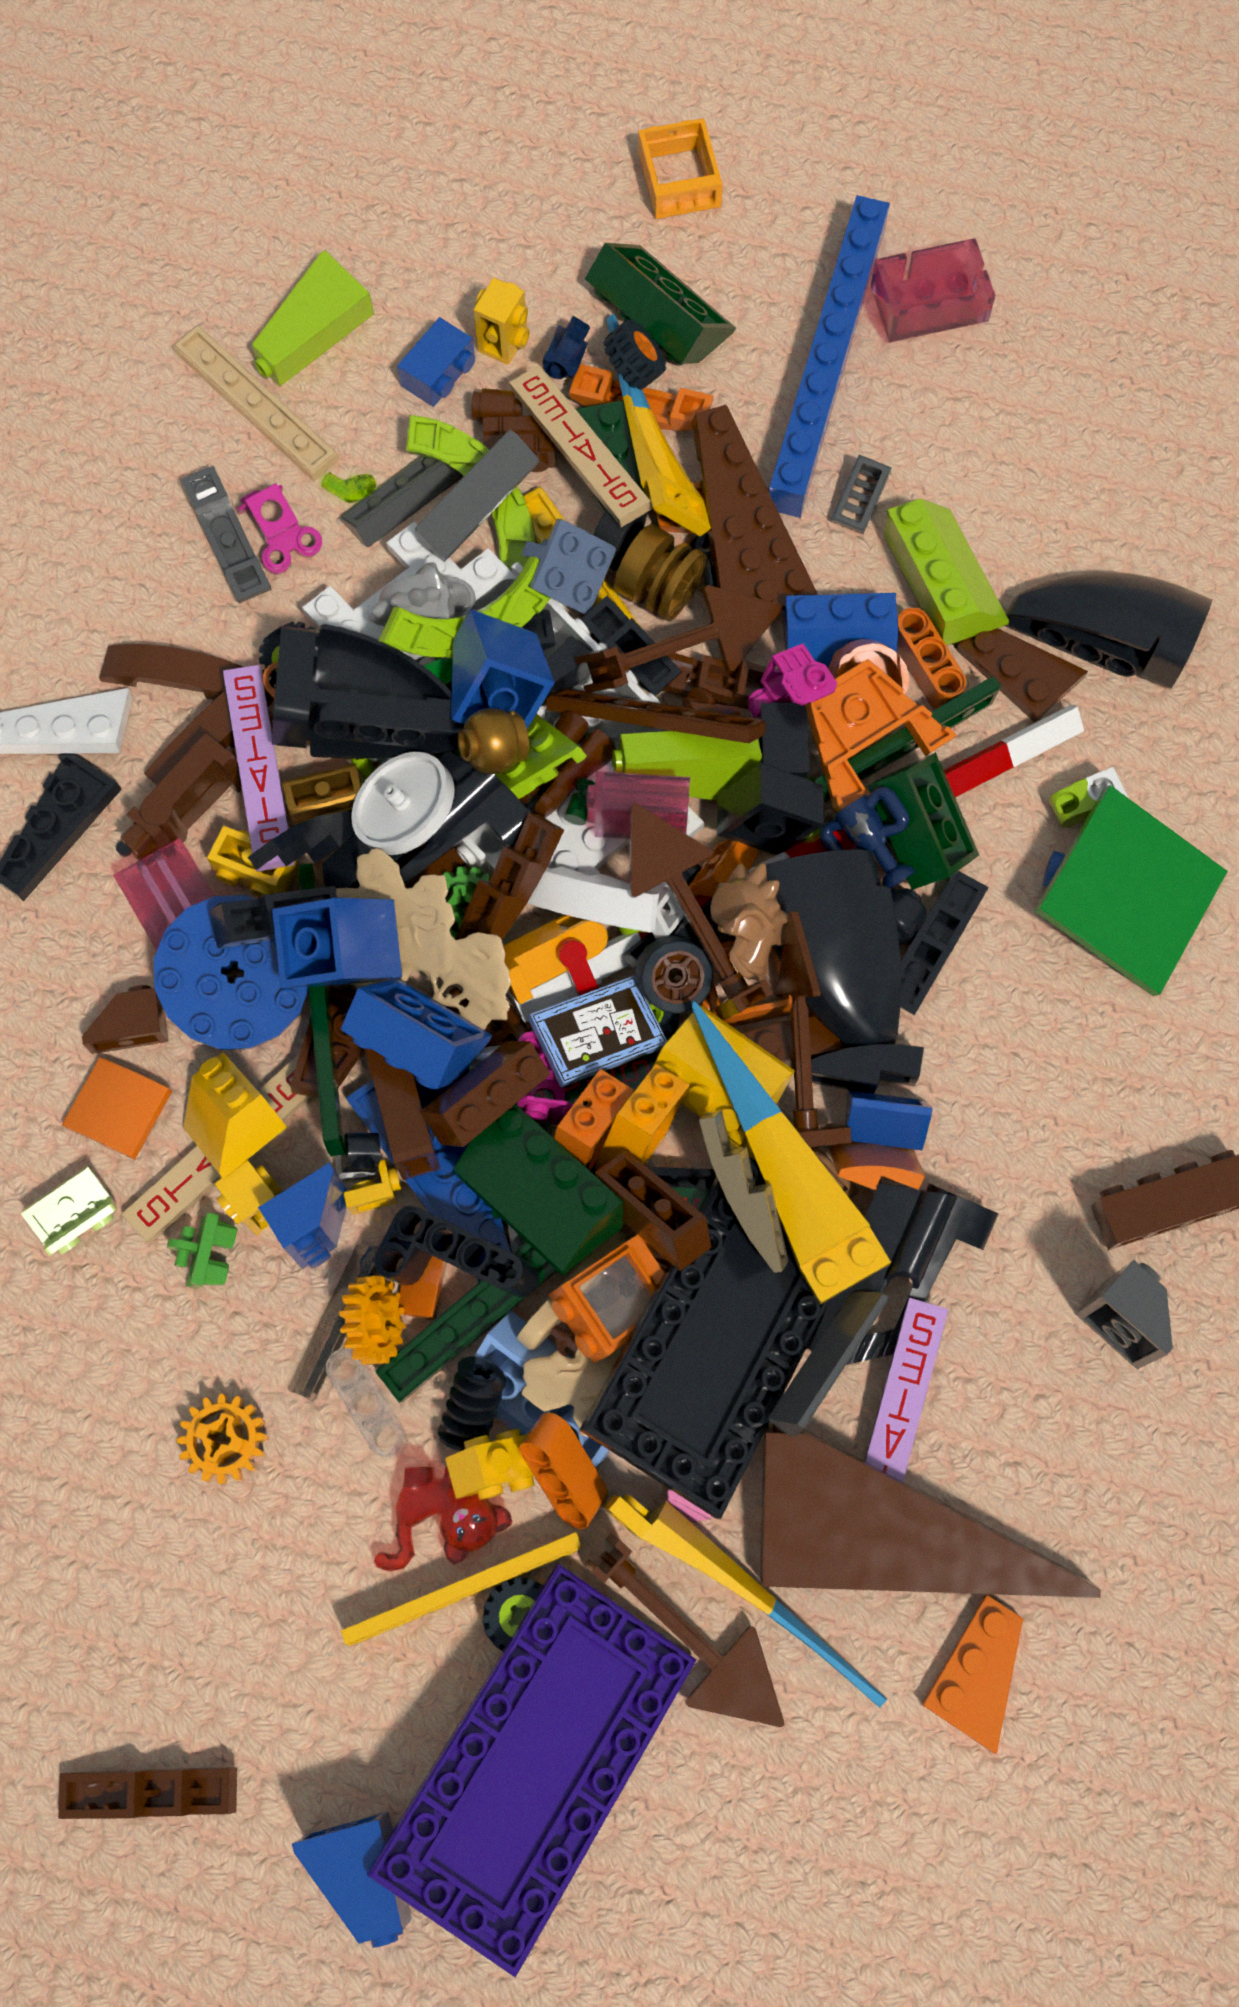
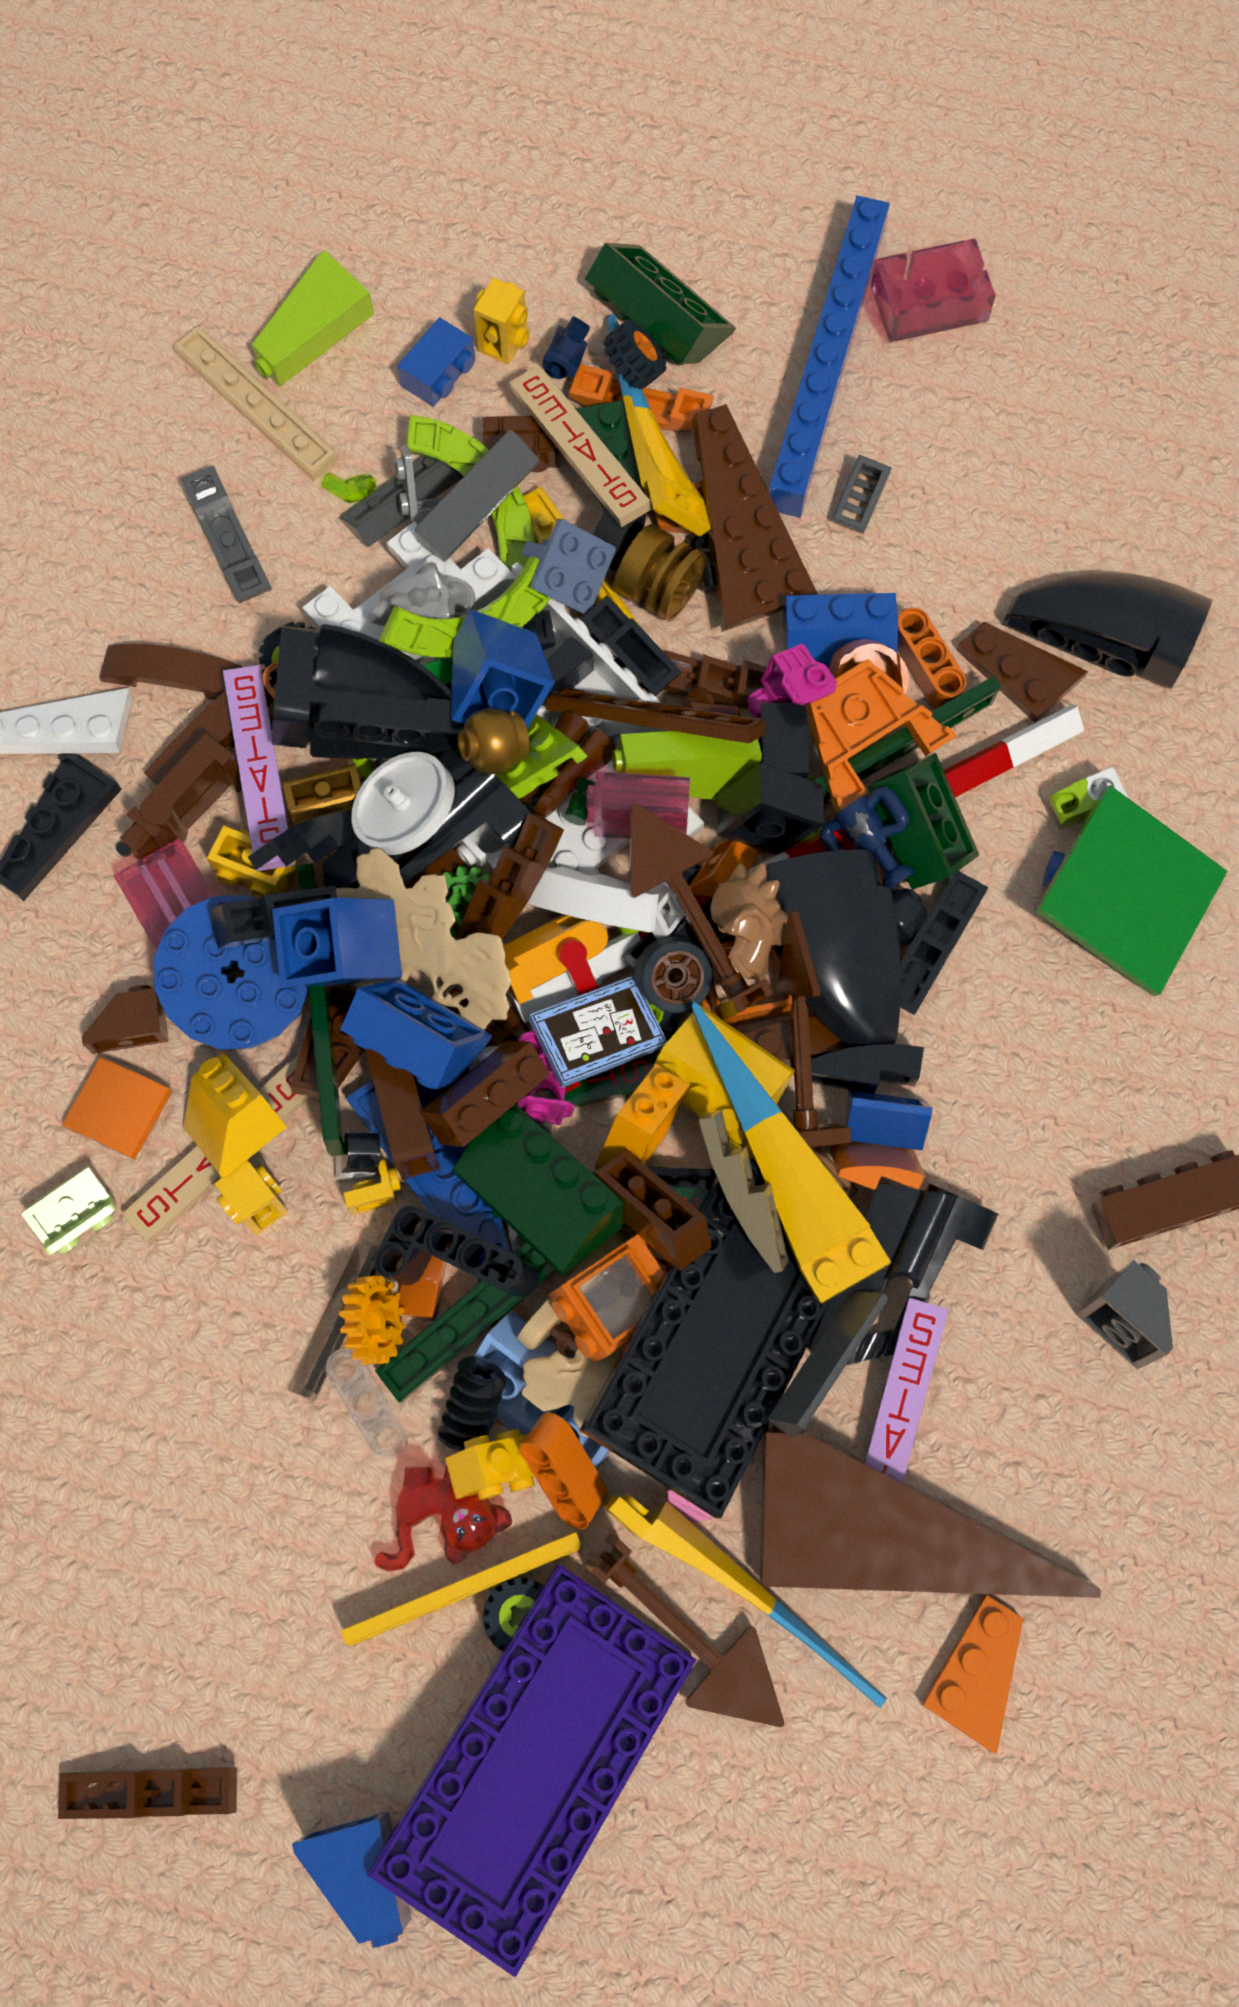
bright green hips [167,1212,238,1289] -> none
light orange gear [176,1393,269,1485] -> none
dark pink piece [237,483,322,575] -> none
blue slope [258,1163,348,1269] -> none
reddish brown brick [472,388,523,425] -> none
orange window [554,1069,634,1172] -> none
reddish brown piece [574,585,782,693] -> none
light orange window [638,118,723,219] -> none
lime slope [884,498,1009,646] -> none
none -> light grey bracket [395,445,444,525]

